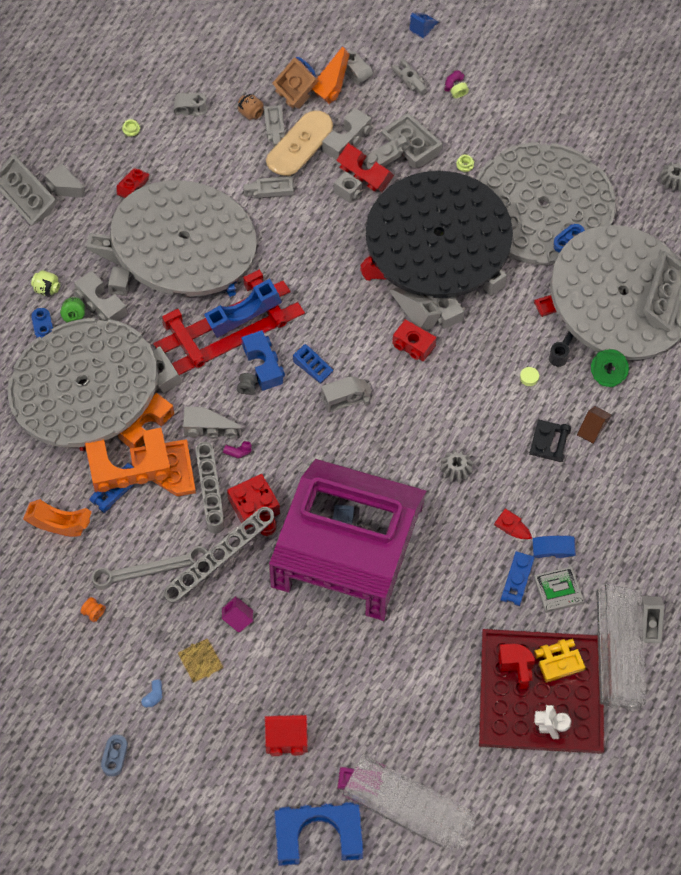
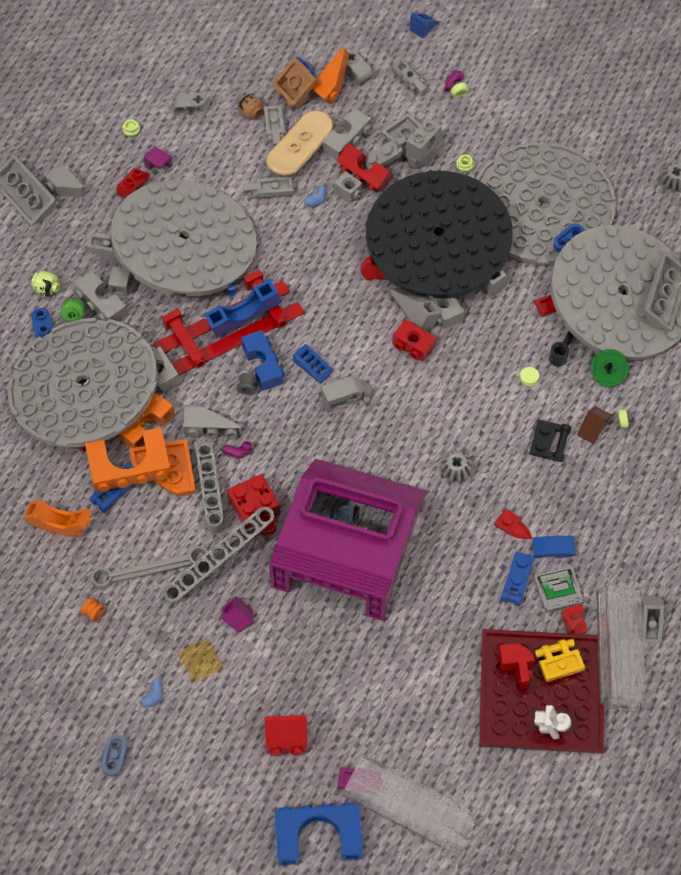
none -> magenta panel [143,146,172,170]
none -> medium blue arm [304,186,326,206]
none -> light grey brick [406,118,442,163]
none -> red panel [561,604,588,634]
none -> yellowish green tile [618,409,628,428]

